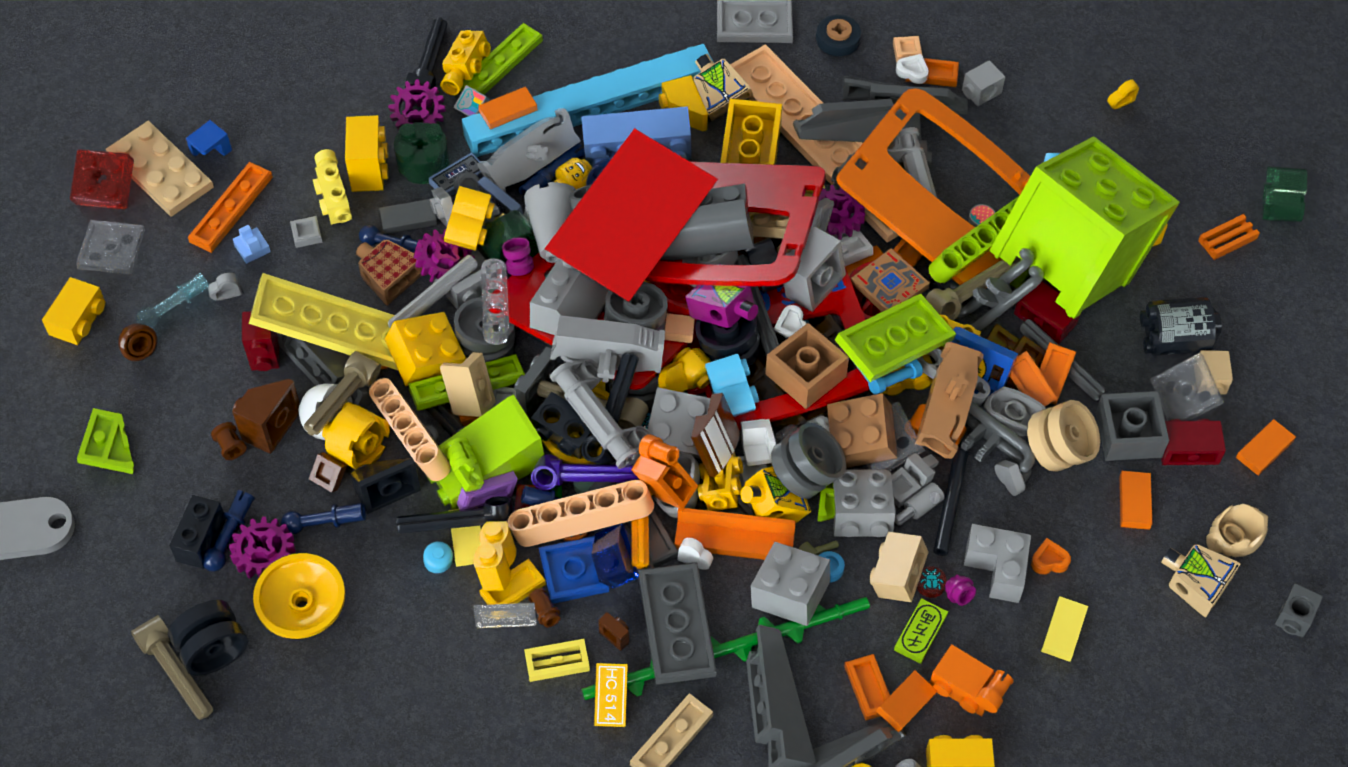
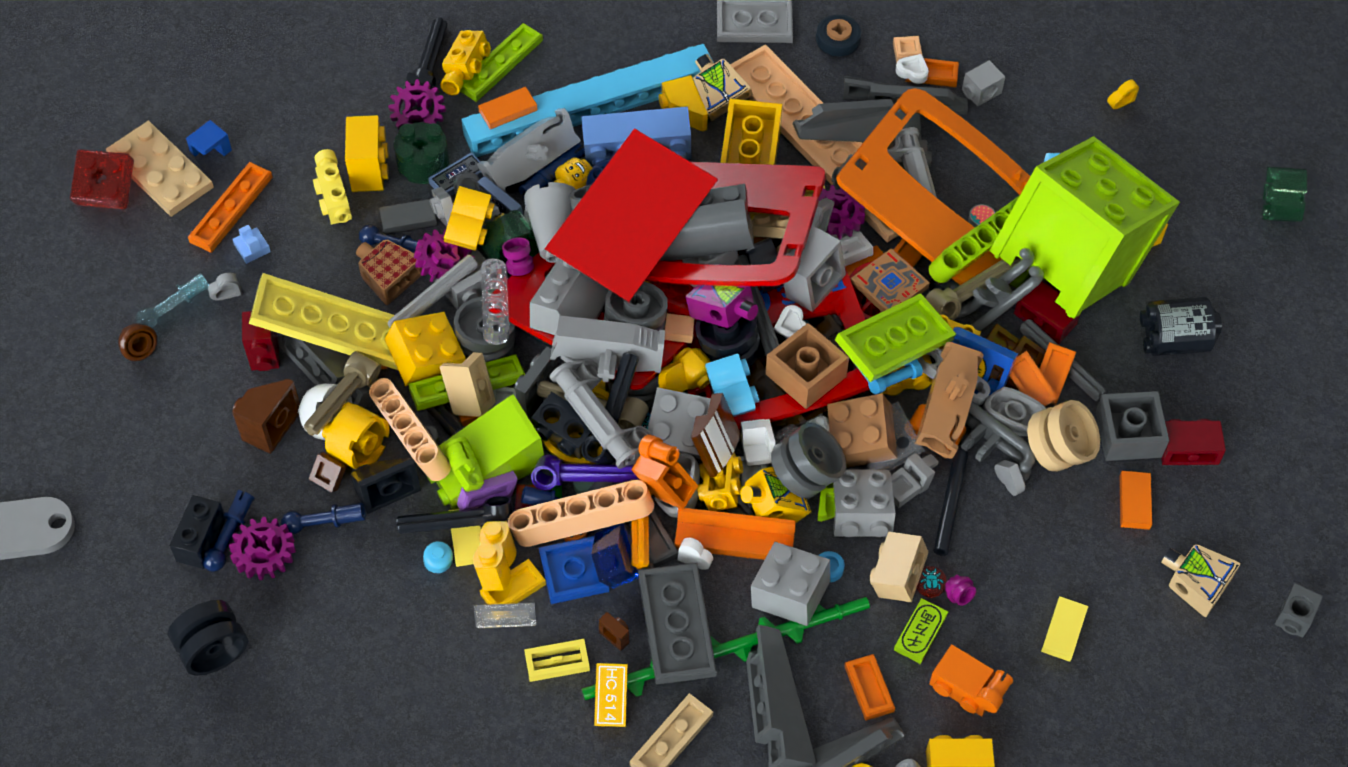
yellow brick [42,277,106,345] -> none
clear tile [76,220,145,275] -> none
lime wing [77,408,134,474] -> none
dark tan axle [131,615,213,720] -> none
reddish brown bush [211,422,247,460] -> none
yellow dish [253,553,345,639] -> none
light grey tile [290,216,322,248] -> none
tile [453,85,490,116] -> none
reddish brown pin [528,588,561,628] -> none
olive hand [799,540,839,555] -> none
orange tile [876,670,937,733] -> none
light grey piece [895,482,944,525] -> none
light grey brick [964,524,1031,603] -> none
orange tile [1031,538,1071,575] -> none
clear tile [1150,353,1224,421] -> none
tan brick [1195,350,1233,396] -> none
orange tile [1198,214,1260,260] -> none
tan hair [1206,504,1268,558] -> none
orange tile [1236,419,1296,476] -> none

